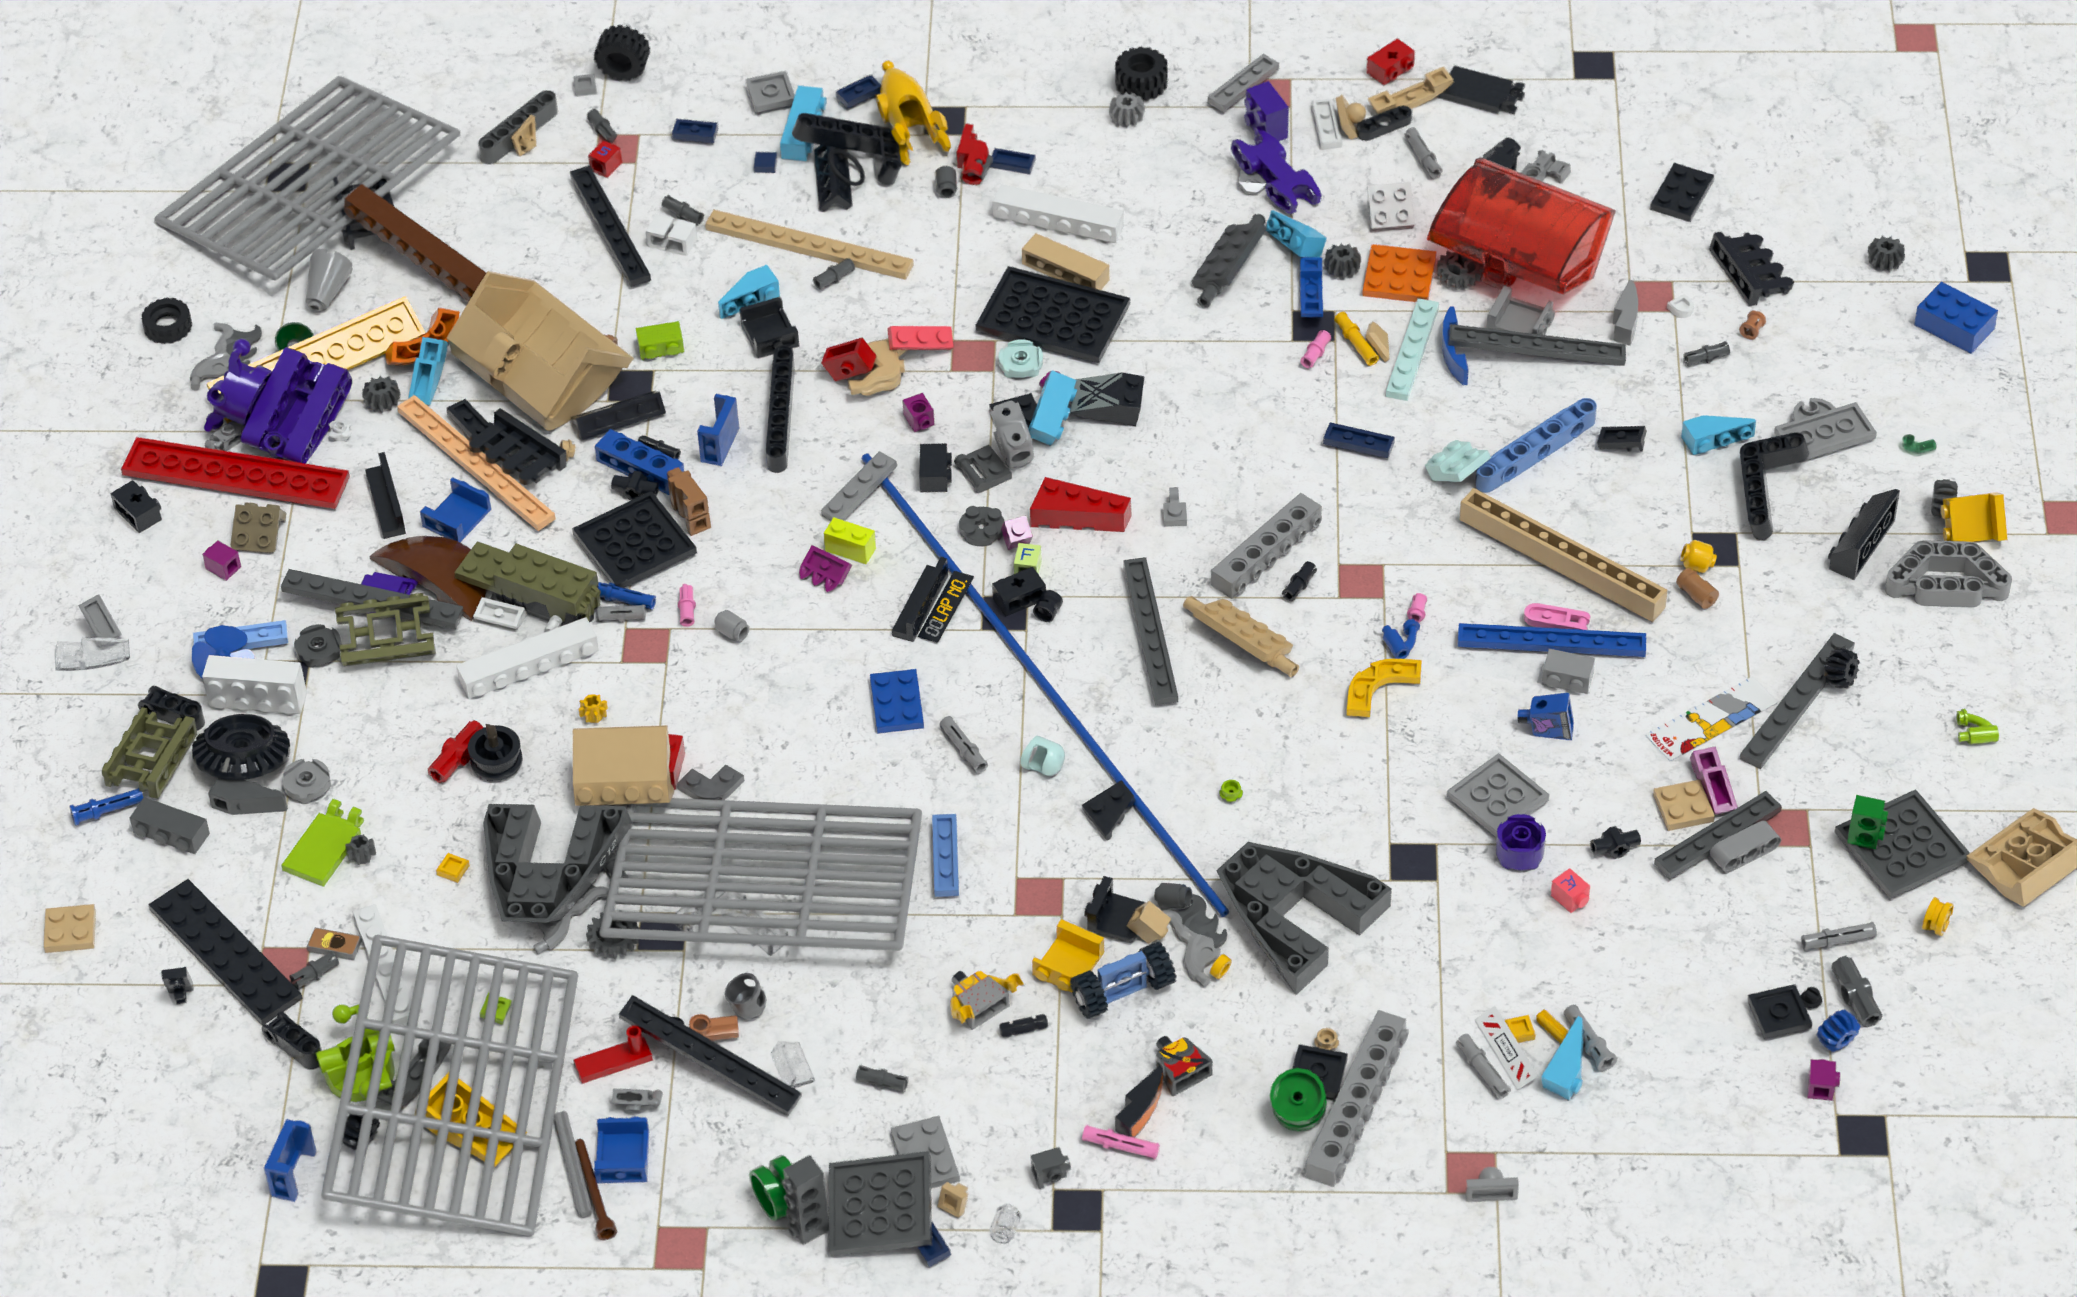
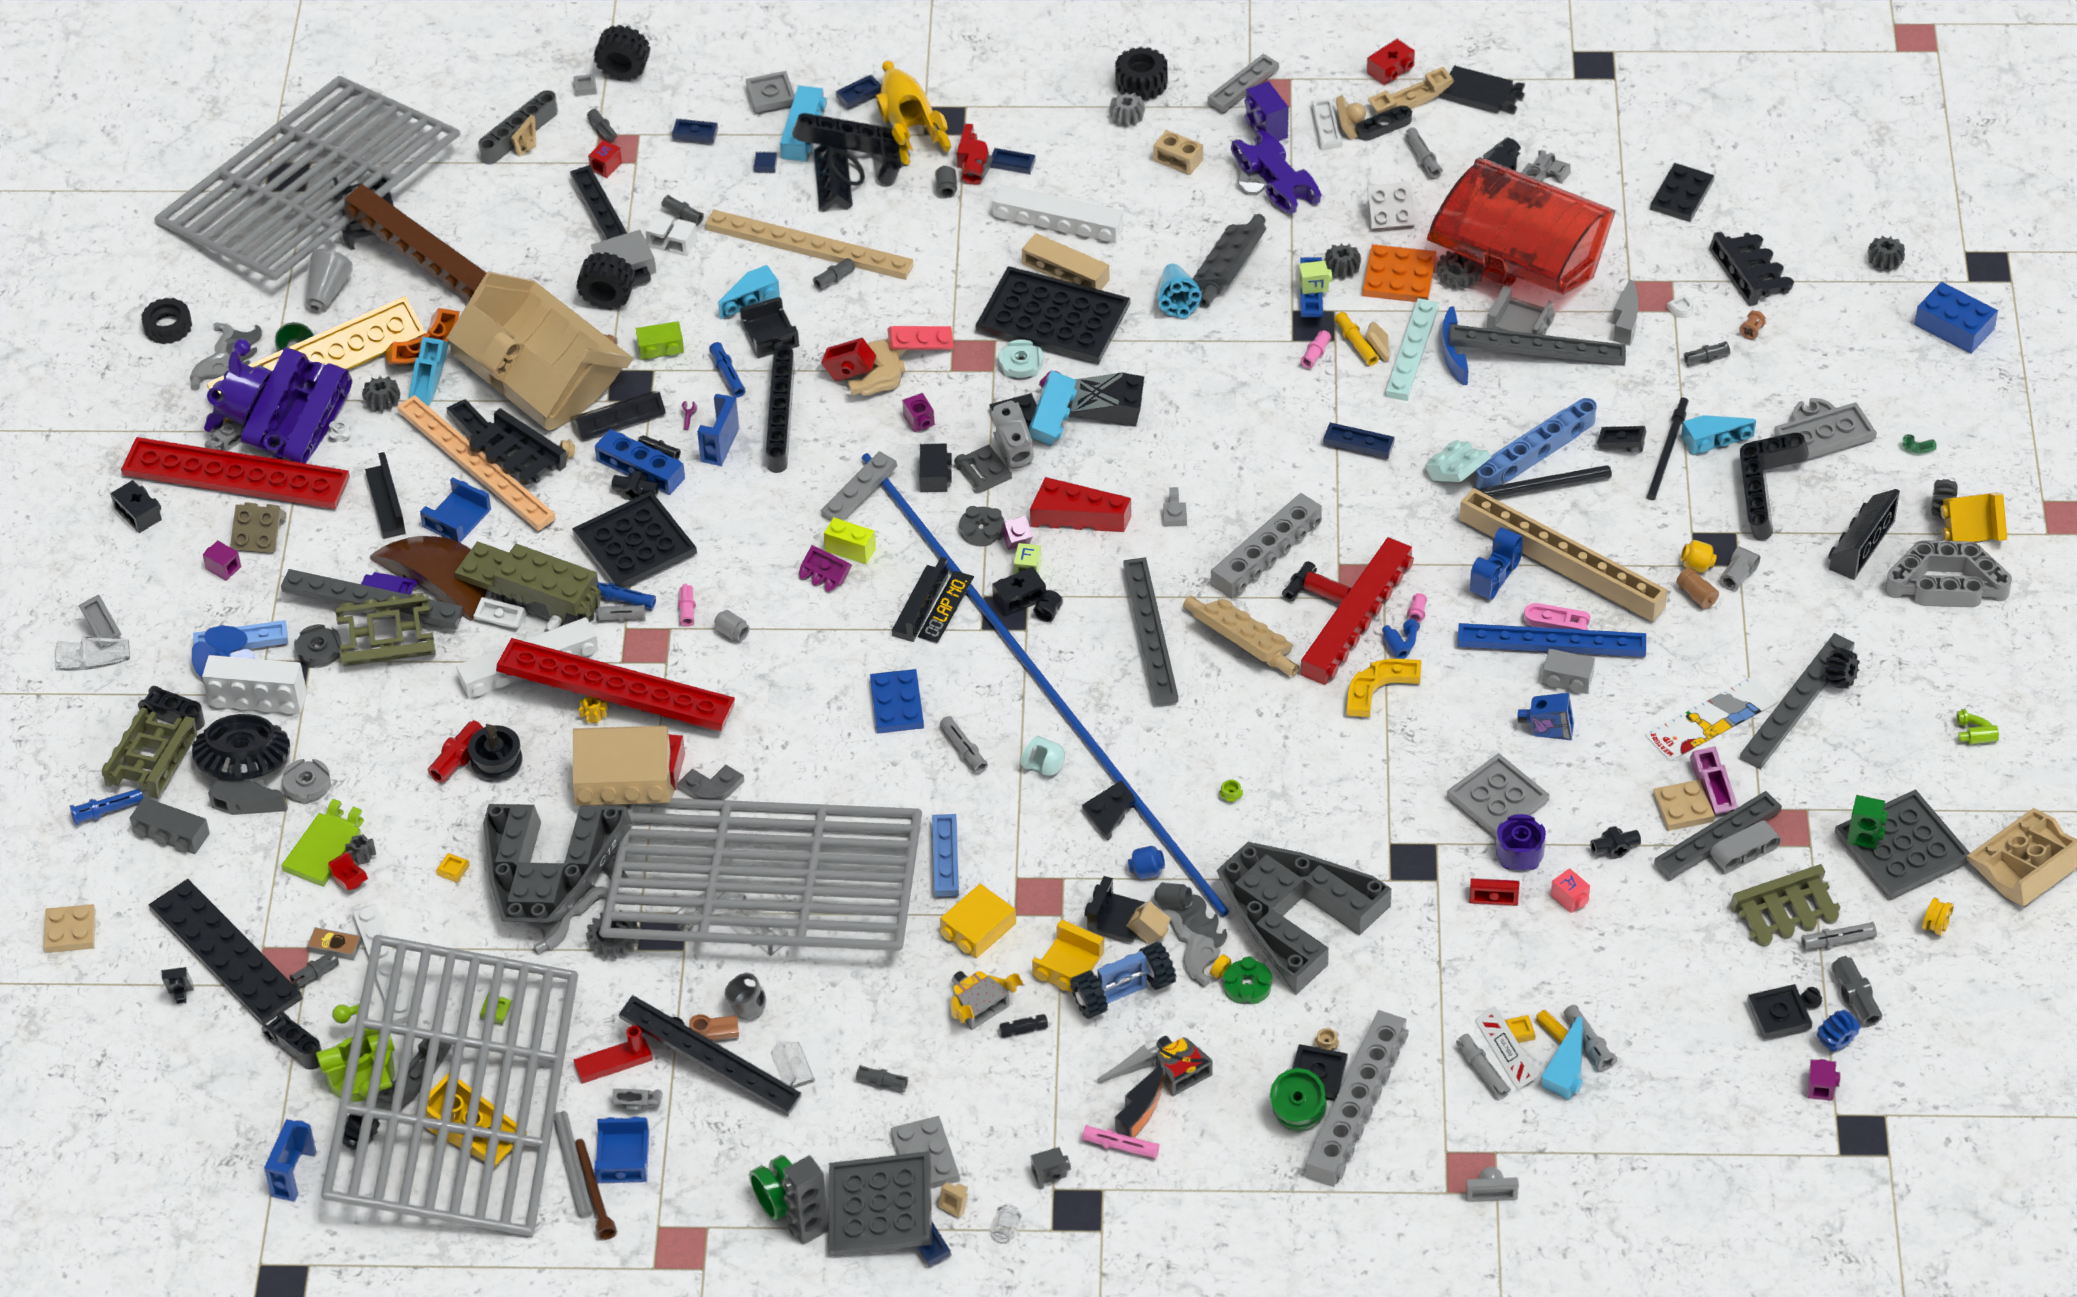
medium nougat hips [667,467,711,536] -> none
medium azure slope [1266,210,1327,257] -> none
none -> red bracket [328,852,368,891]
none -> red plate [496,638,735,731]
none -> black tyre [576,252,636,310]
none -> light grey panel [589,230,656,275]
none -> magenta hand [682,401,698,430]
none -> blue pin [709,342,746,398]
none -> yellow brick [940,883,1016,959]
none -> light grey piece [1097,1044,1159,1083]
none -> blue head [1128,846,1165,879]
none -> tan brick [1153,130,1203,175]
none -> medium azure cone [1158,263,1202,318]
none -> green plate [1223,956,1272,1005]
none -> yellowish green brick [1299,261,1332,294]
none -> red brick [1301,537,1414,685]
none -> red brick [1304,572,1351,604]
none -> red brick [1469,878,1519,906]
none -> blue beam [1470,527,1523,600]
none -> black axle [1479,465,1612,499]
none -> black bar [1647,397,1689,500]
none -> light grey piece [1720,546,1761,591]
none -> olive fence [1730,864,1841,947]

